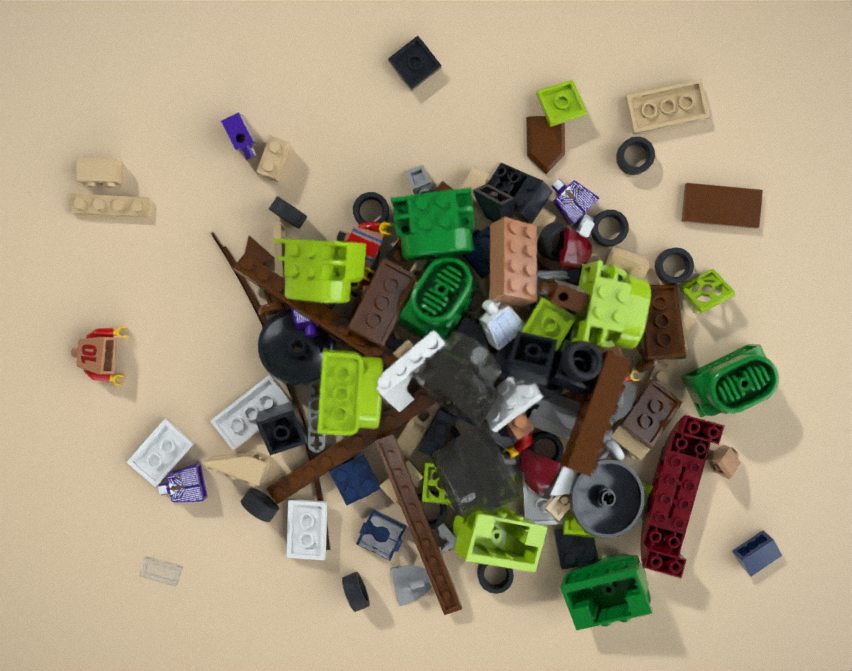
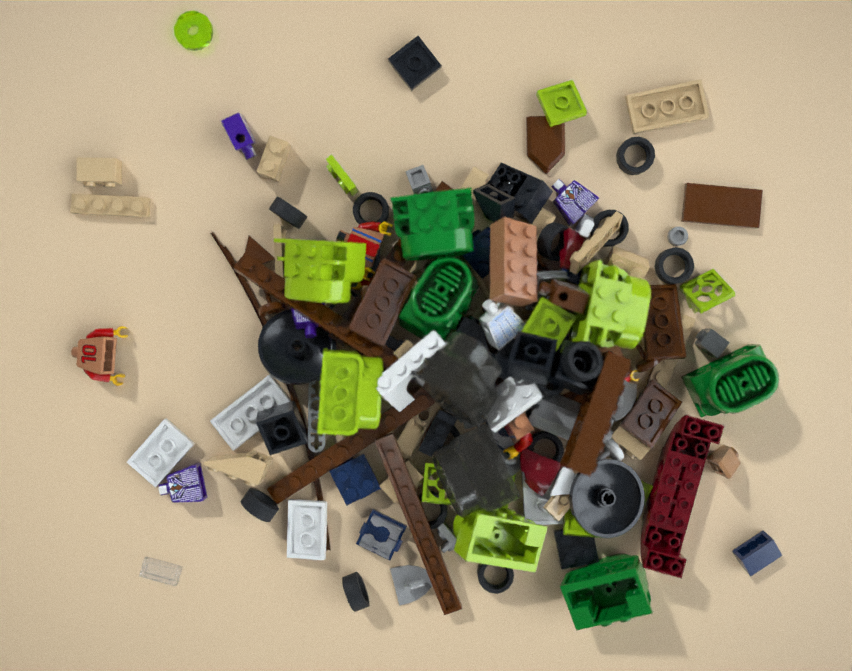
none -> clear neon green tile [174,10,214,51]
none -> lime plate [326,154,359,196]
none -> tan plate [570,211,623,274]
none -> light grey tile [667,227,688,246]
none -> dark grey brick [694,328,730,358]

